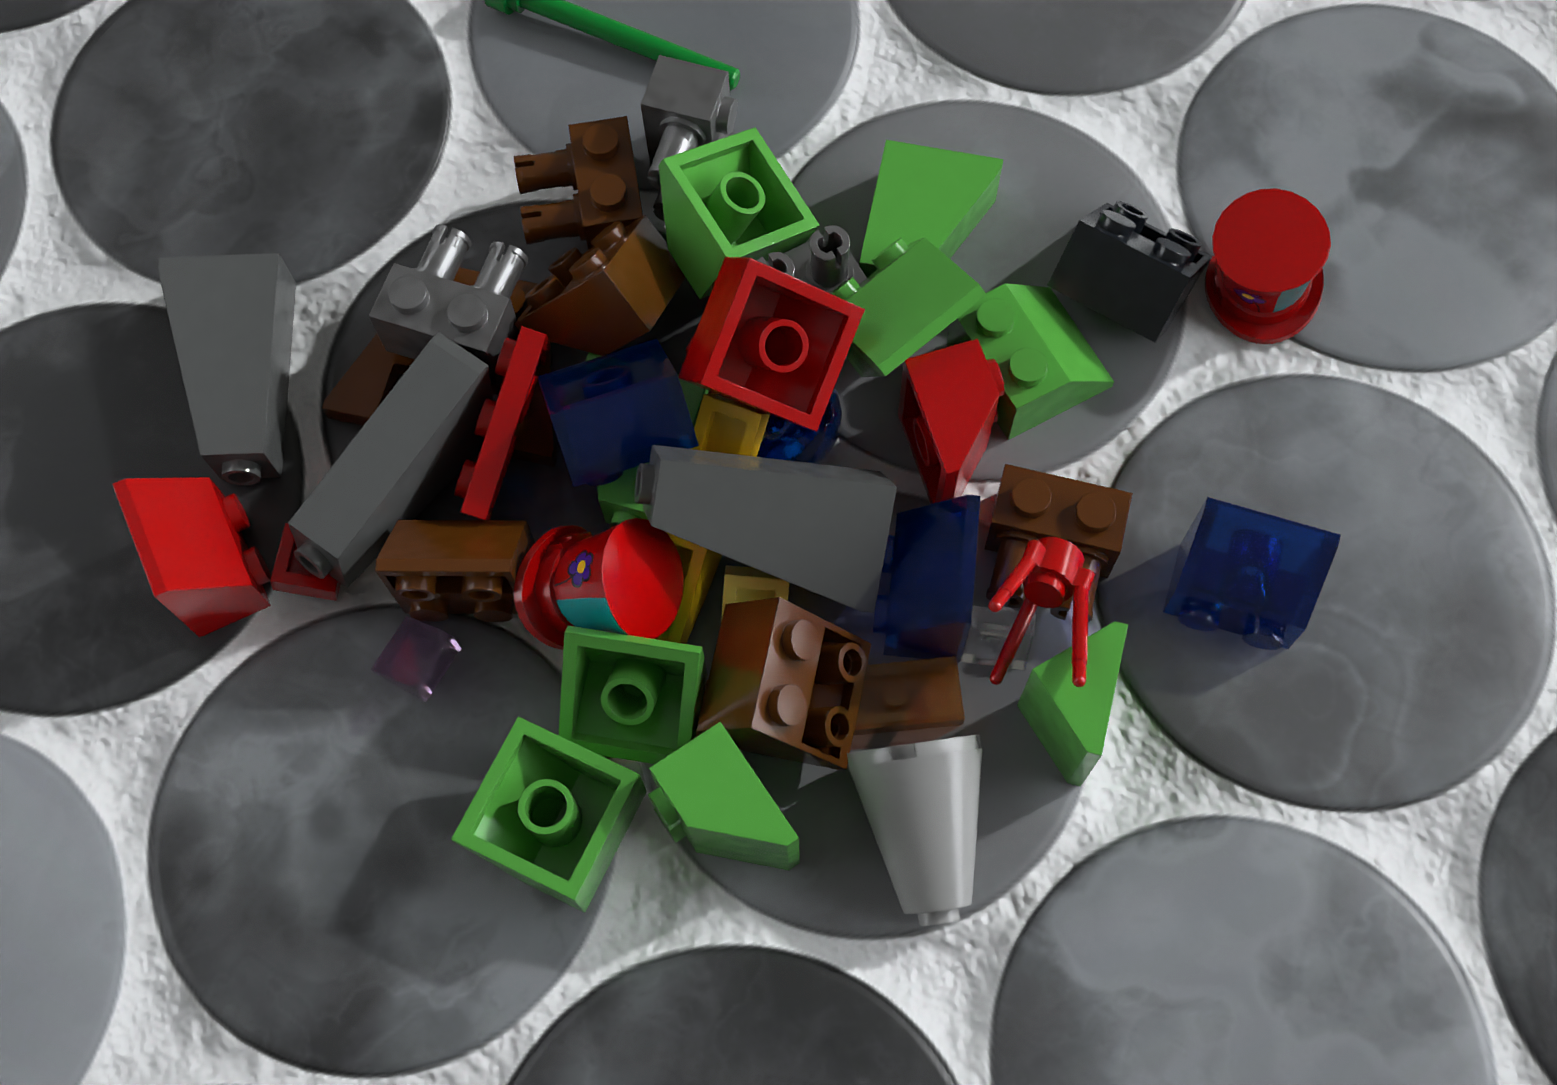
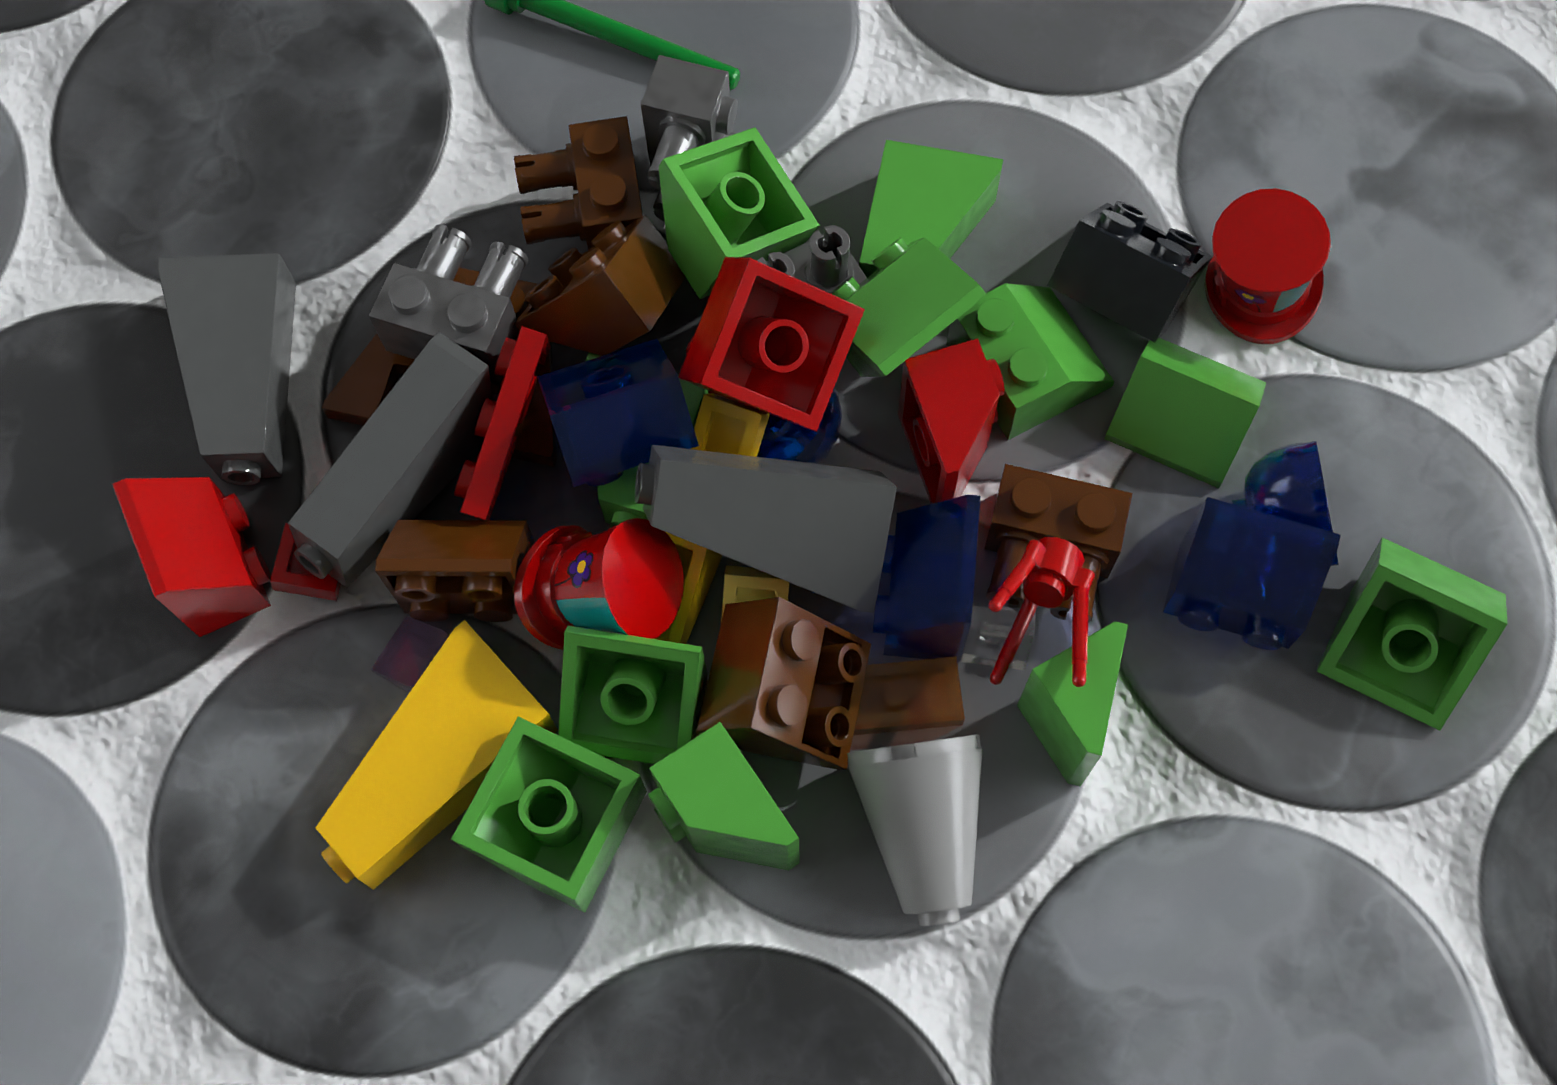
none -> yellow slope [315,620,558,890]
none -> bright green slope [1104,338,1266,488]
none -> clear blue cylinder [1232,441,1339,571]
none -> bright green slope [1317,537,1508,731]

